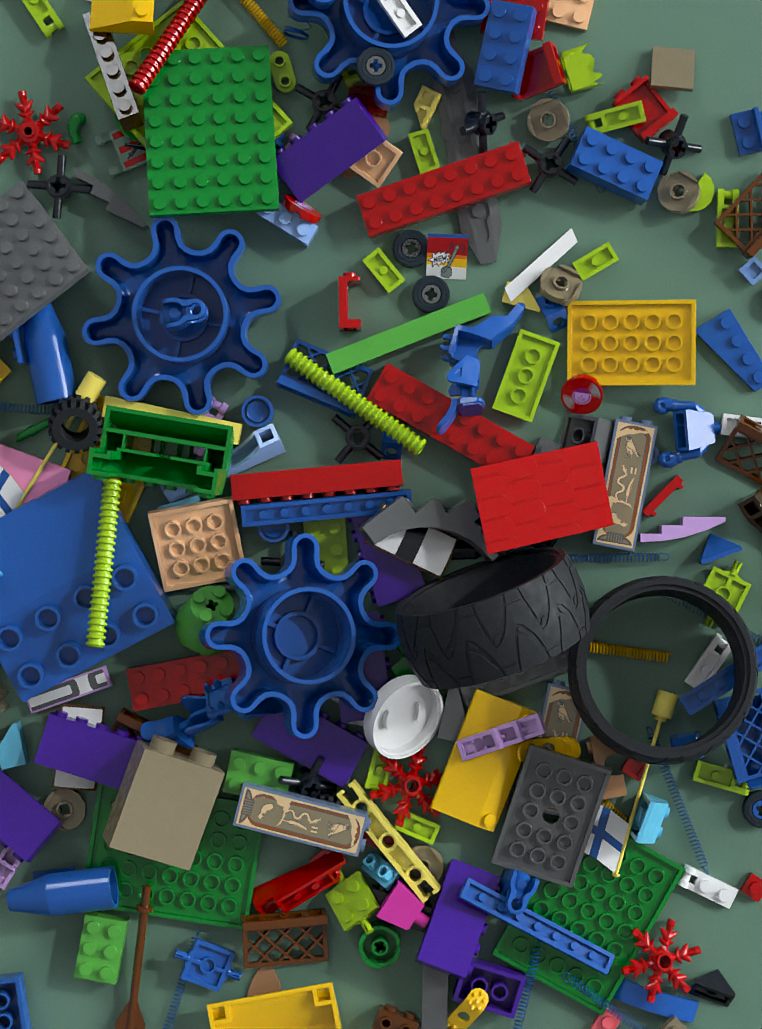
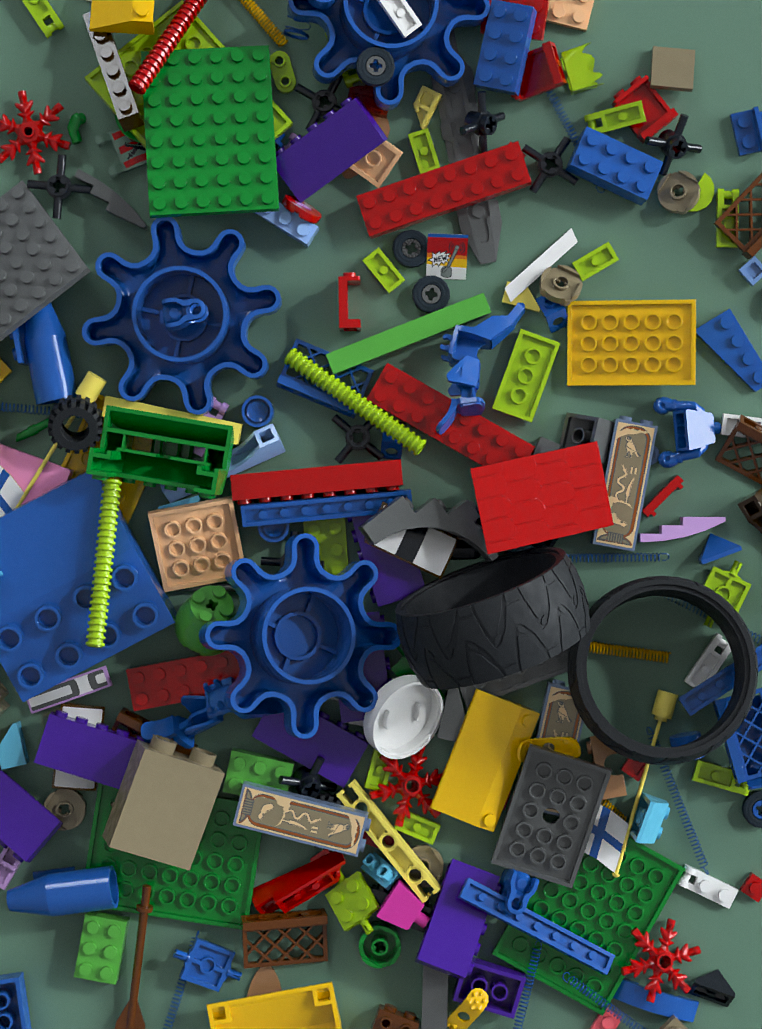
lavender slope [456,712,547,761] -> none
dark tan plate [527,98,570,142] -> none
red tile [561,374,603,415] -> none

